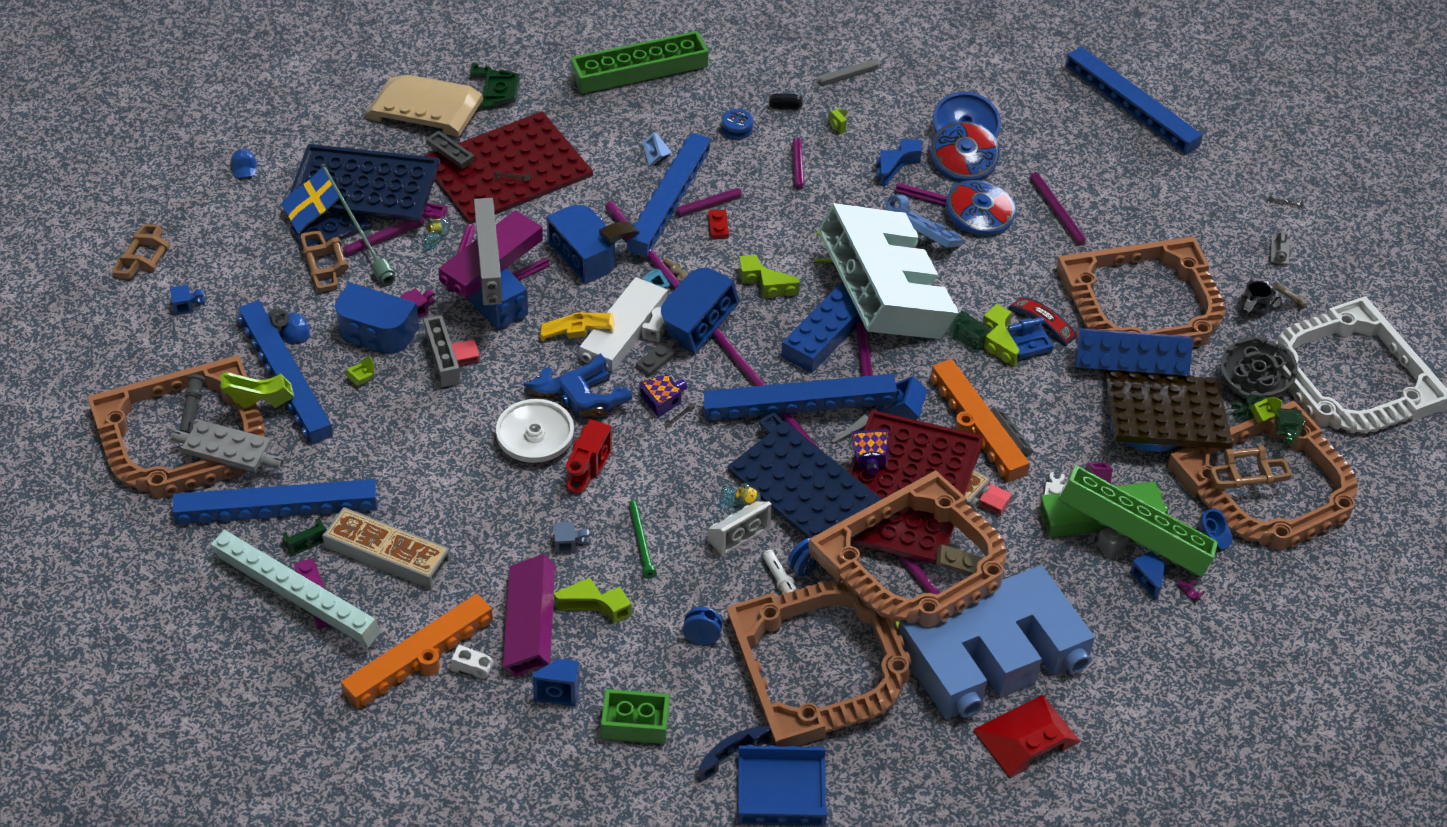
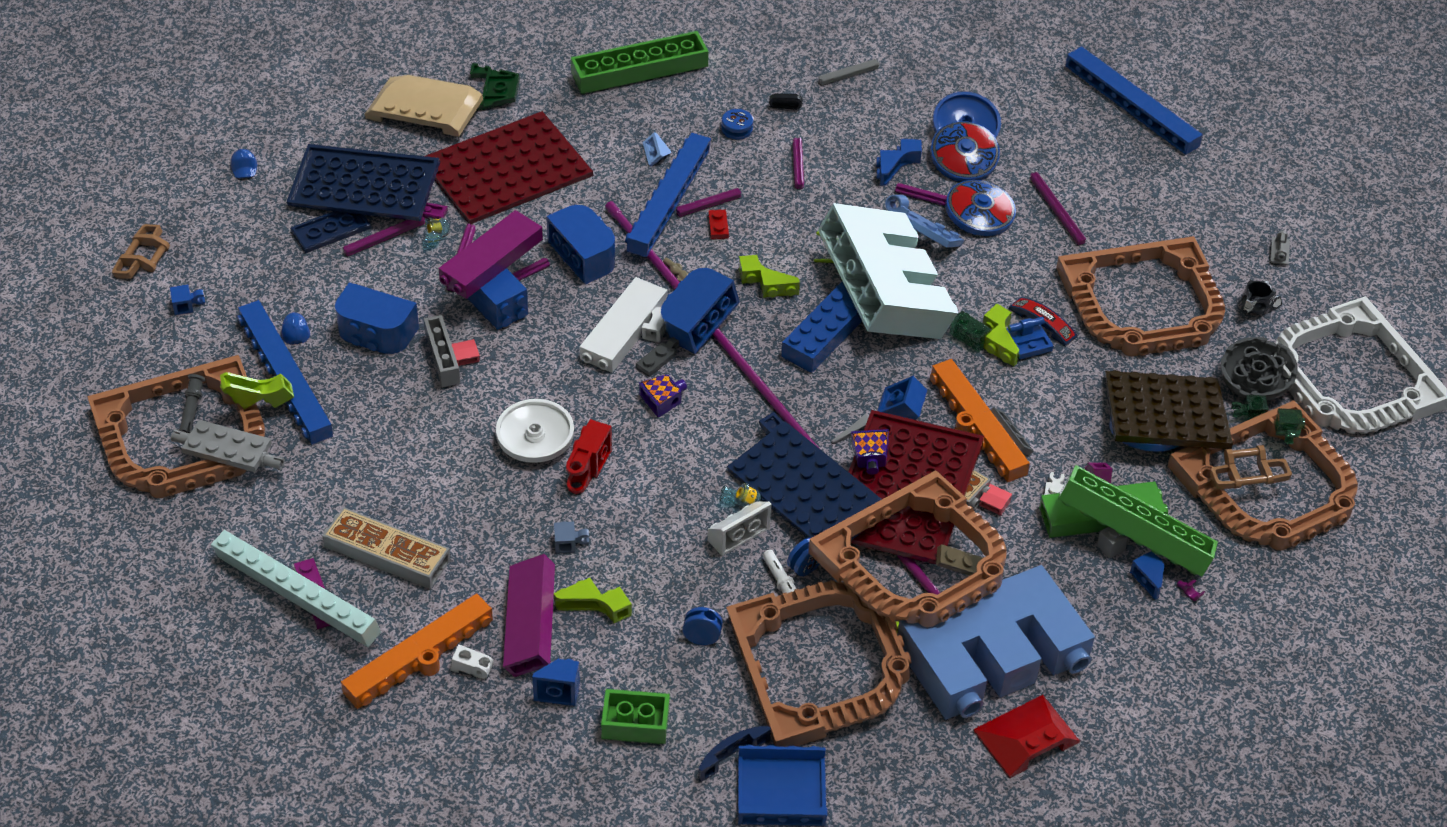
blue brick [172,479,377,525] -> none
dark grey hinge [268,306,289,327] -> none
flag [281,164,395,285] -> none
dark green hinge [282,518,327,556] -> none
medium nougat bar [301,231,349,293] -> none
lime plate [345,357,375,386] -> none
magenta brick [400,288,436,319] -> none
dark grey plate [426,131,475,169] -> none
light grey brick [474,198,502,305] -> none
clear smoke hinge [494,171,531,181] -> none
blue animal [523,353,632,419] -> none
yellow plate [540,312,615,342] -> none
dark brown slope [599,221,640,245] -> none
green bar [629,500,657,578] -> none
medium azure brick [643,268,669,288] -> none
clear smoke hinge [665,403,695,428] -> none
blue brick [704,374,897,421] -> none
lime plate [828,109,848,134] -> none
magenta axle [856,322,876,408] -> none
blue brick [1074,328,1193,376] -> none
blue piece [1198,508,1233,550] -> none
lime plate [1249,397,1282,424] -> none
clear smoke hinge [1267,196,1304,208] -> none
dark tan animal [1273,282,1307,308] -> none

